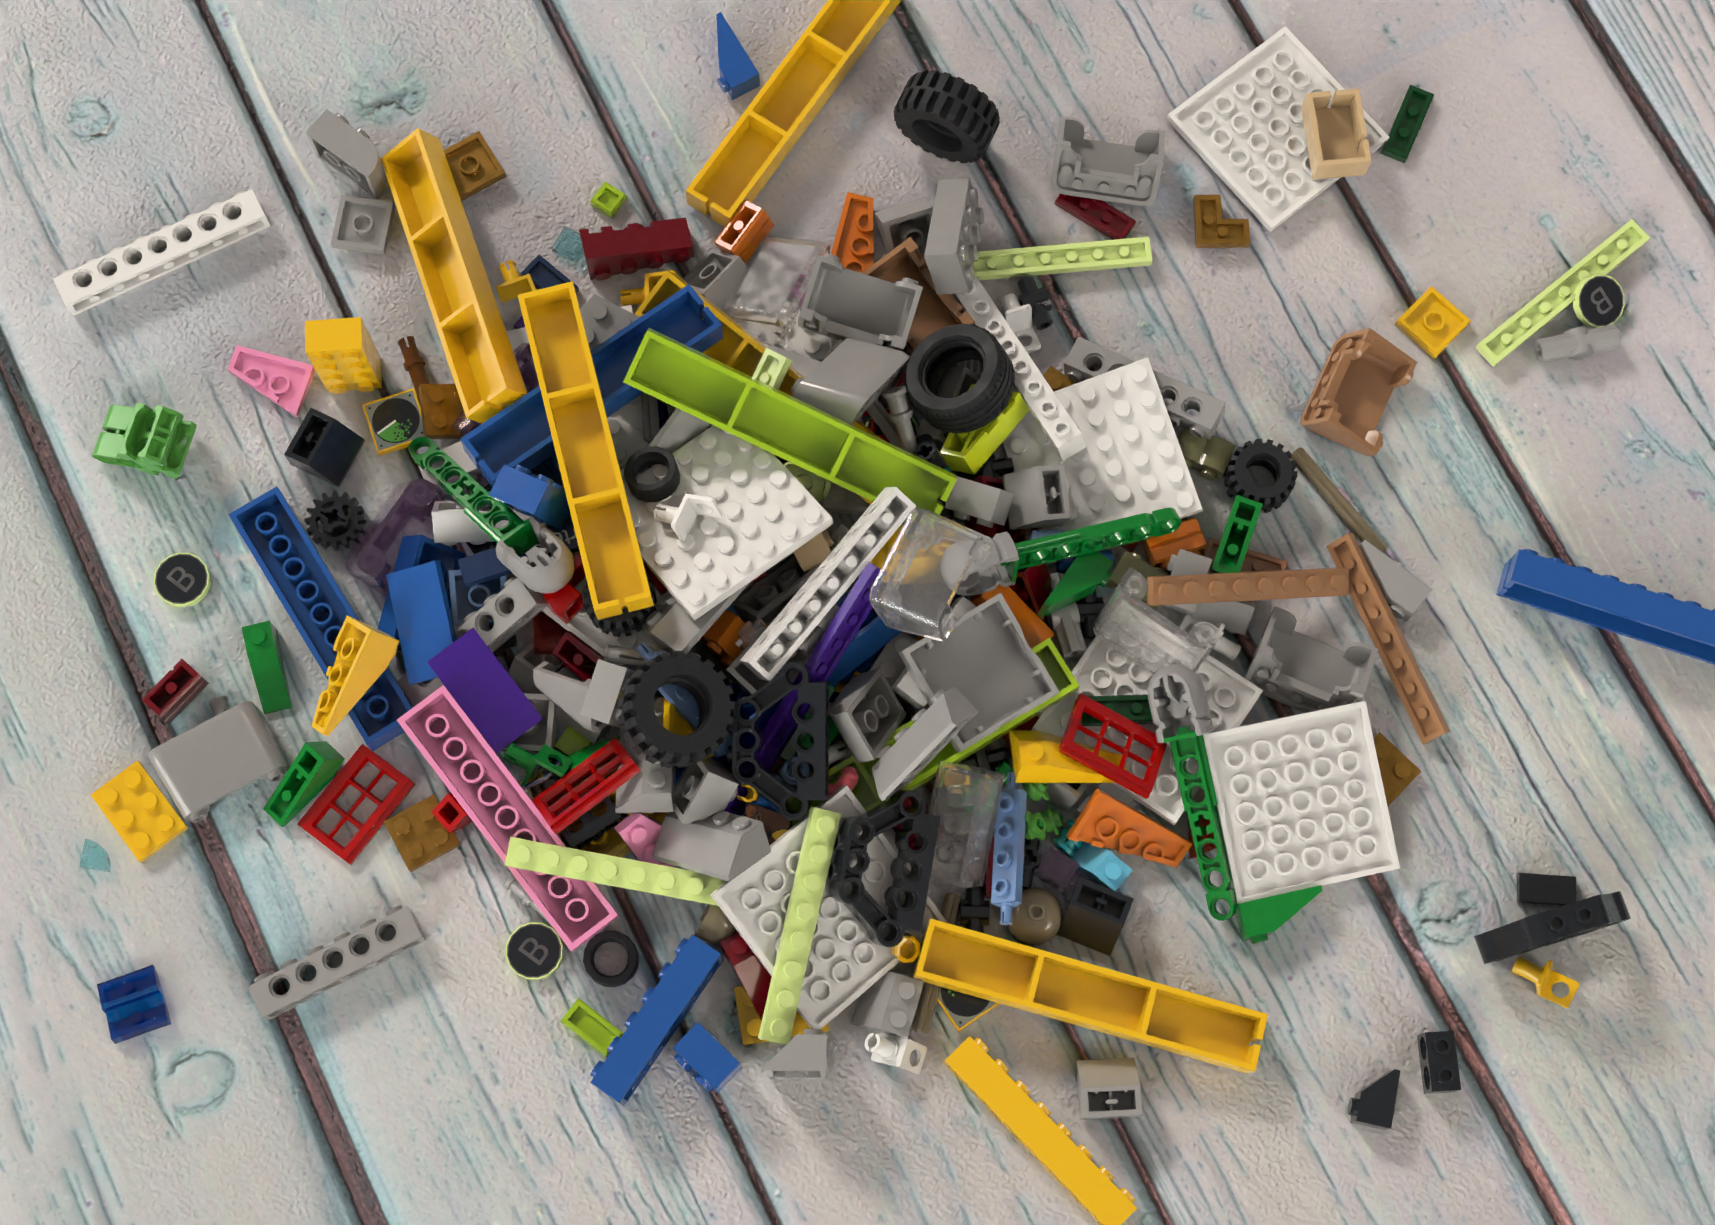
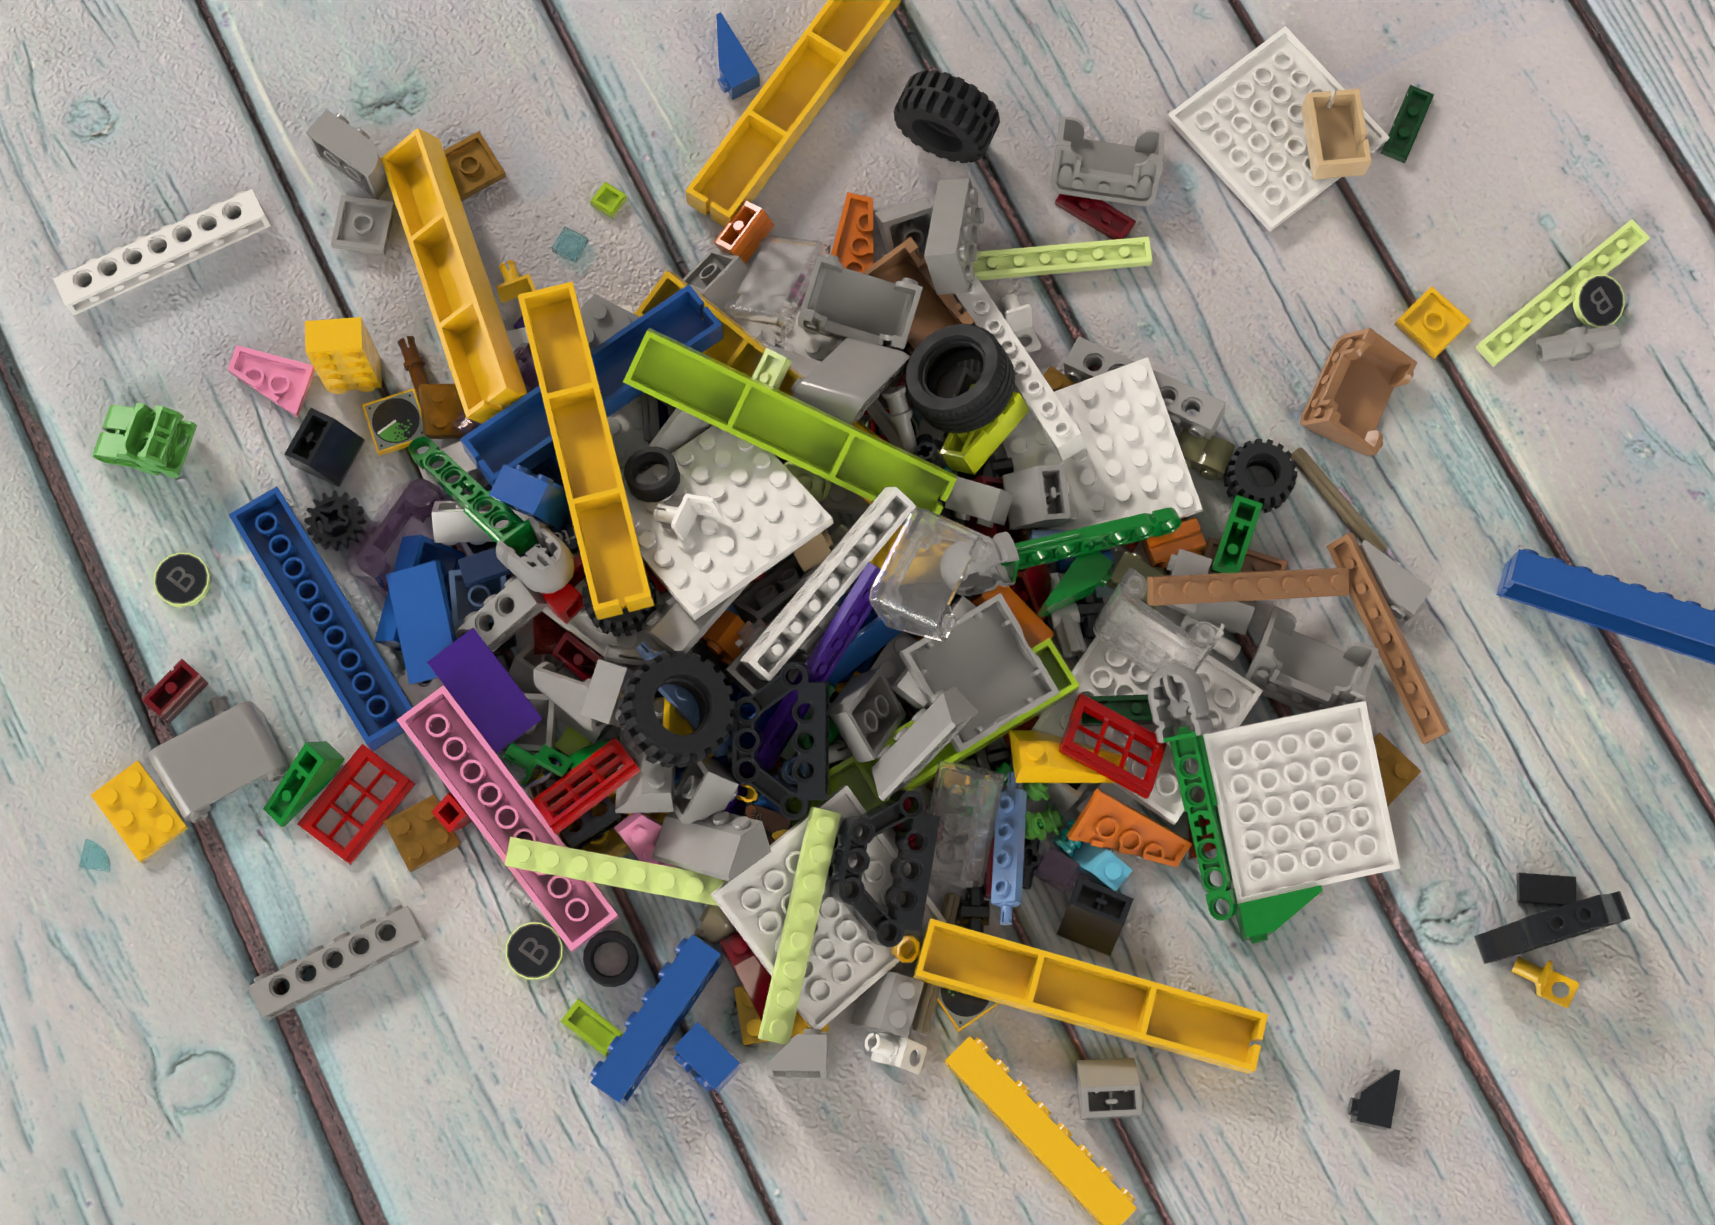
clear blue slope [97,965,171,1044] -> none
green slope [242,621,293,714] -> none
yellow wedge [311,615,399,736] -> none
dark blue tile [521,254,579,293] -> none
dark red wedge [579,218,694,281] -> none
yellow bracket [620,270,677,306] -> none
coral arm [829,766,859,796] -> none
dark tan cylinder [1007,888,1062,945] -> none
black axle [1017,276,1053,330] -> none
pearl gold plate [1193,195,1250,248] -> none
black brick [1417,1031,1461,1094] -> none

